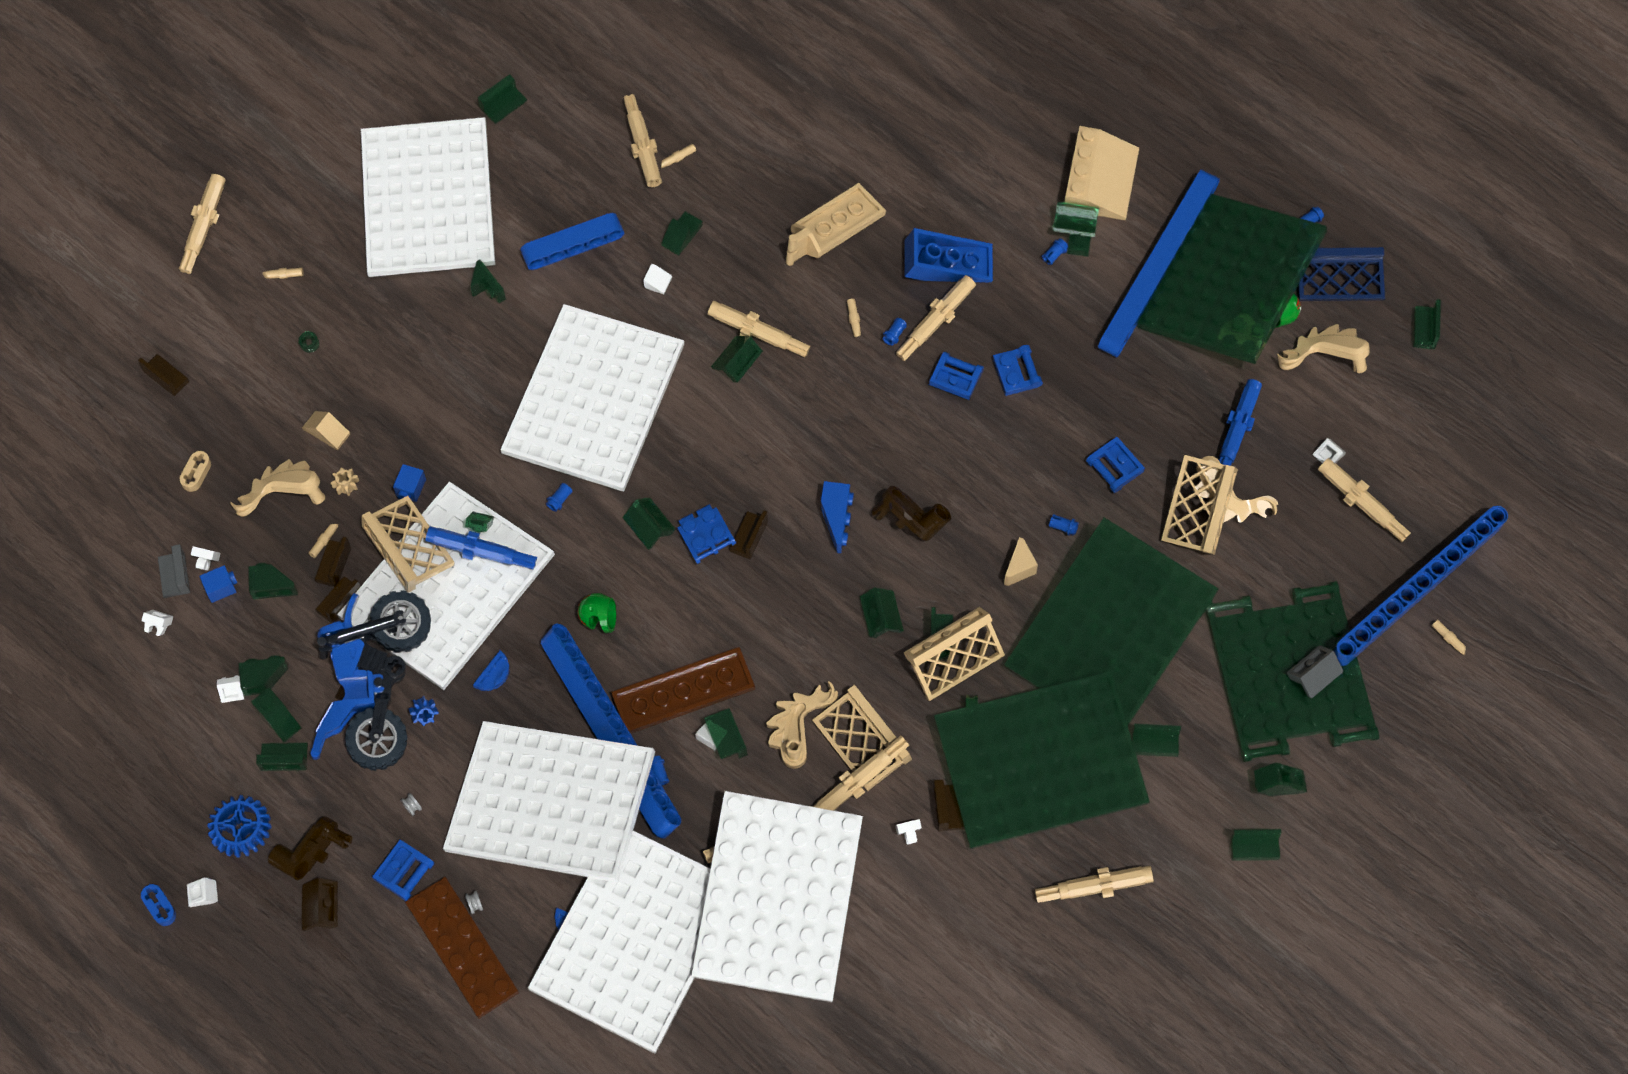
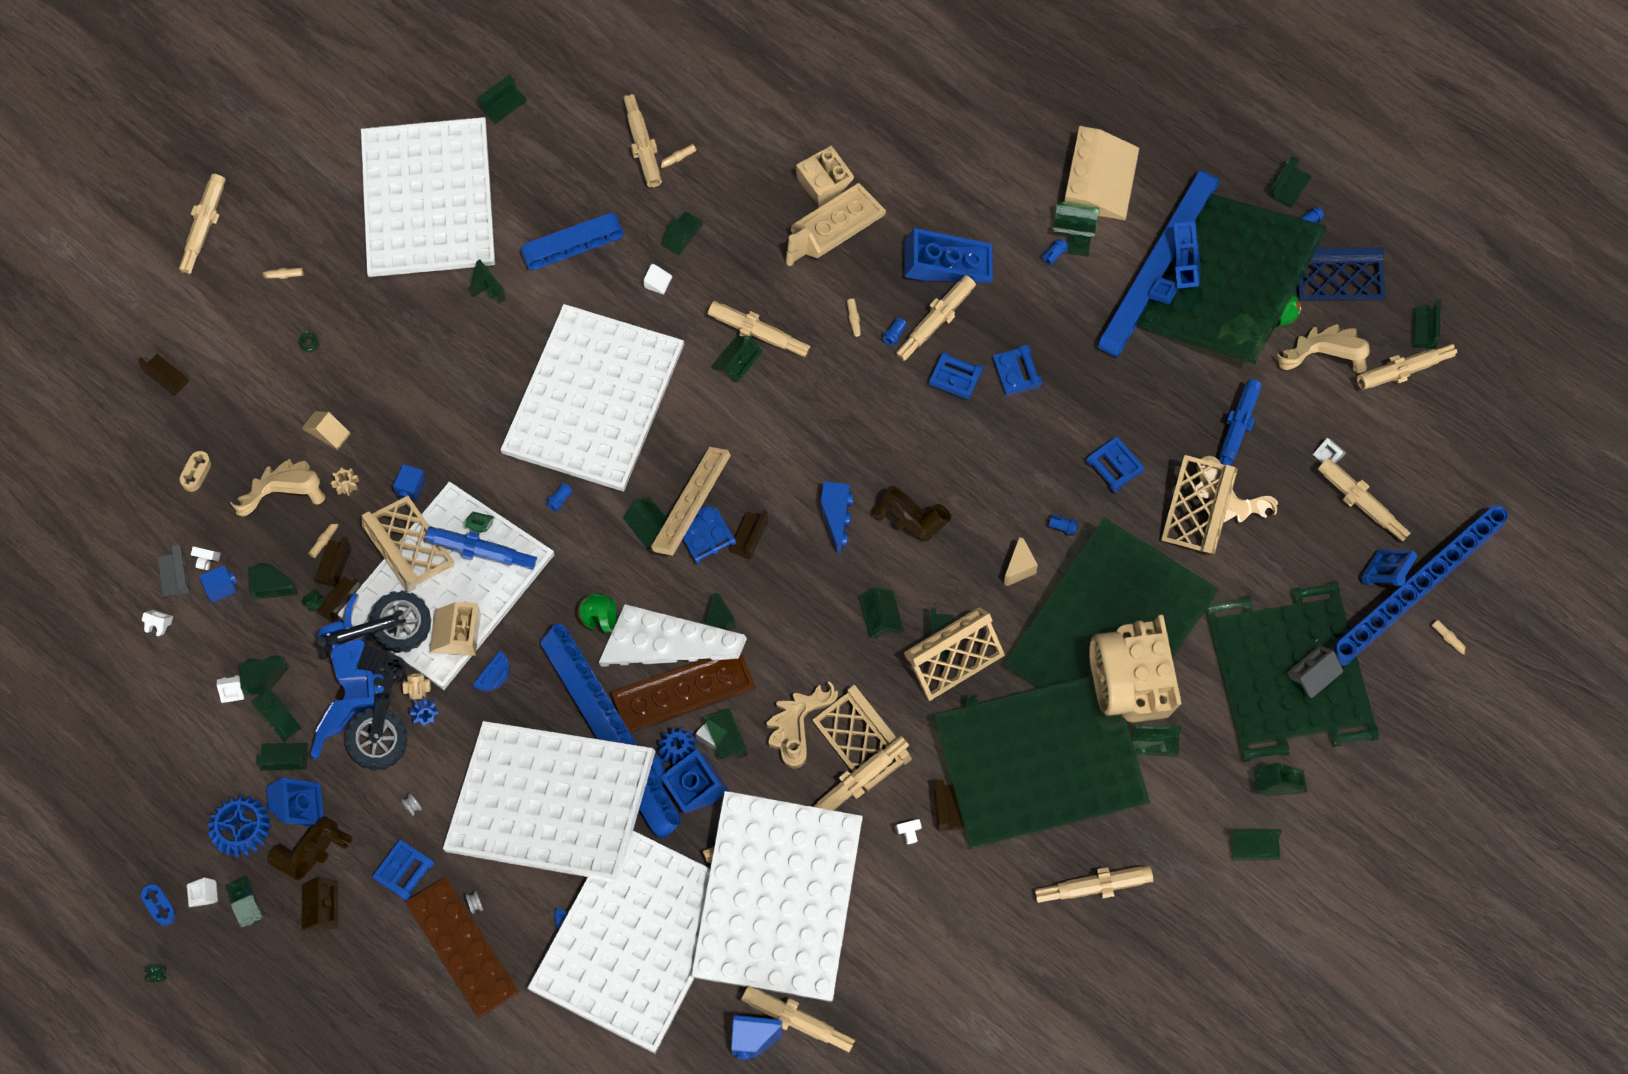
none -> clear green bush [144,965,166,983]
none -> clear green slope [225,875,263,928]
none -> blue slope [266,777,324,827]
none -> clear green bush [302,589,325,612]
none -> tan gear [402,673,431,699]
none -> tan slope [430,602,481,656]
none -> white wing [599,604,747,667]
none -> tan plate [651,447,731,555]
none -> blue gear [658,727,697,766]
none -> blue slope [660,749,730,814]
none -> clear green slope [705,593,735,631]
none -> slope [732,1016,783,1060]
none -> tan piece [741,985,855,1052]
none -> tan slope [796,146,854,208]
none -> tan brick [1089,615,1182,722]
none -> blue plate [1149,277,1178,304]
none -> blue arch [1174,221,1200,288]
none -> clear green panel [1269,156,1312,208]
none -> tan piece [1357,344,1457,390]
none -> blue plate [1362,549,1417,586]

